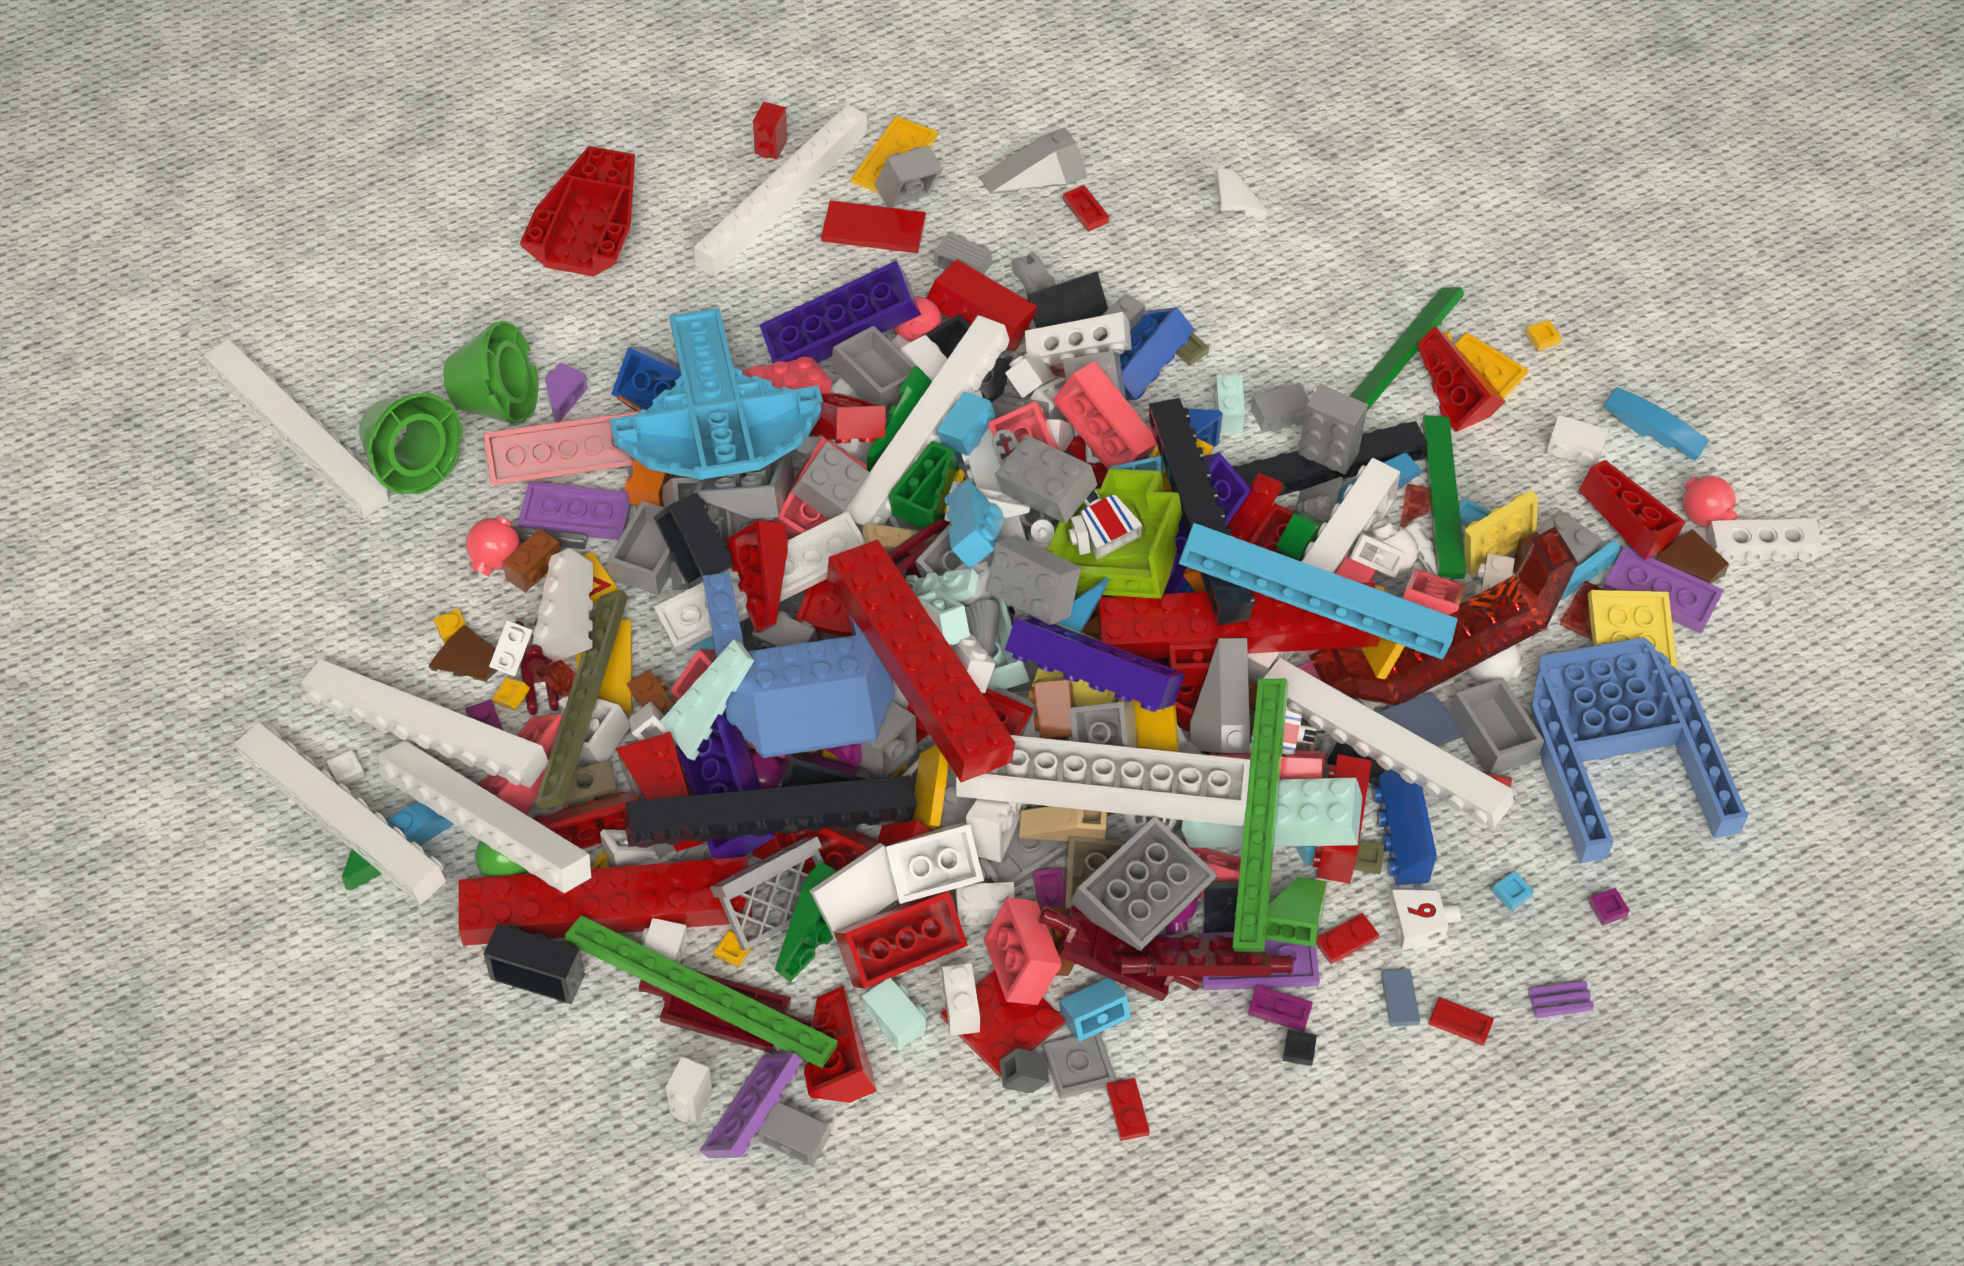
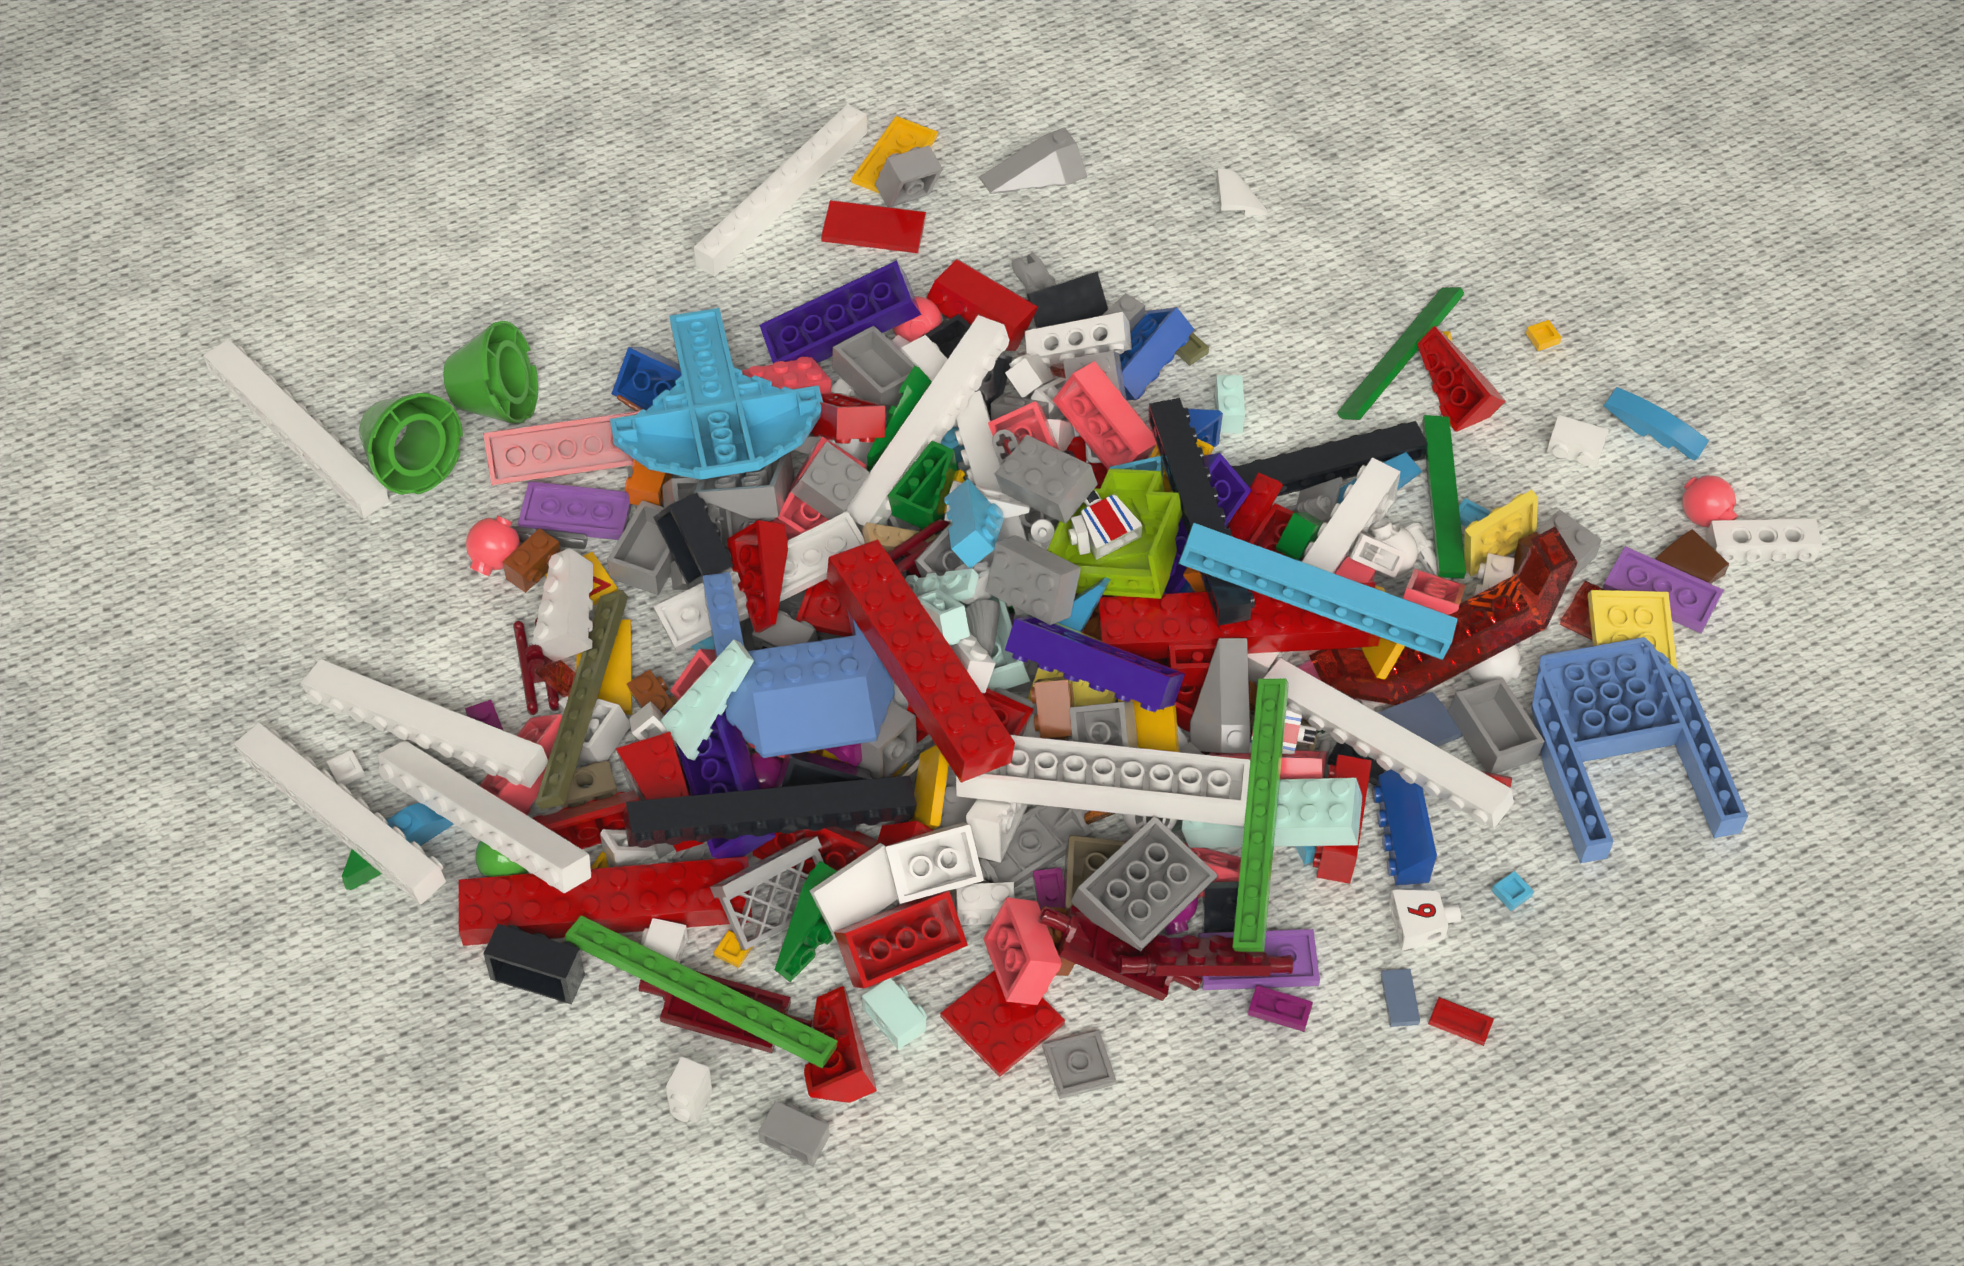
reddish brown slope [429,625,498,682] -> none
yellow plate [433,609,467,643] -> none
white hips [489,620,533,676] -> none
yellow plate [491,677,530,711] -> none
red wedge [520,146,635,277] -> none
medium lavender slope [545,362,588,423] -> none
medium lavender plate [700,1053,802,1158] -> none
red brick [753,101,788,159] -> none
light grey brick [934,232,992,274] -> none
medium azure brick [937,391,996,456] -> none
white brick [942,963,980,1036] -> none
dark grey brick [1000,1048,1049,1093] -> none
tan slope [1019,806,1107,842] -> none
medium azure brick [1059,978,1131,1042] -> none
red plate [1063,185,1109,232] -> none
red plate [1106,1078,1150,1141] -> none
light grey brick [1251,383,1310,433] -> none
bright green slope [1265,877,1327,947] -> none
black plate [1283,1030,1317,1066] -> none
light grey piece [1298,384,1368,474] -> none
red plate [1316,913,1379,964] -> none
olive plate [1354,841,1385,875] -> none
clear red tile [1400,484,1430,527] -> none
yellow tile [1454,332,1529,399] -> none
medium lavender tile [1528,981,1594,1018] -> none
medium azure tile [1555,540,1621,601] -> none
red wedge [1579,460,1686,560] -> none
magenta plate [1589,887,1630,926] -> none

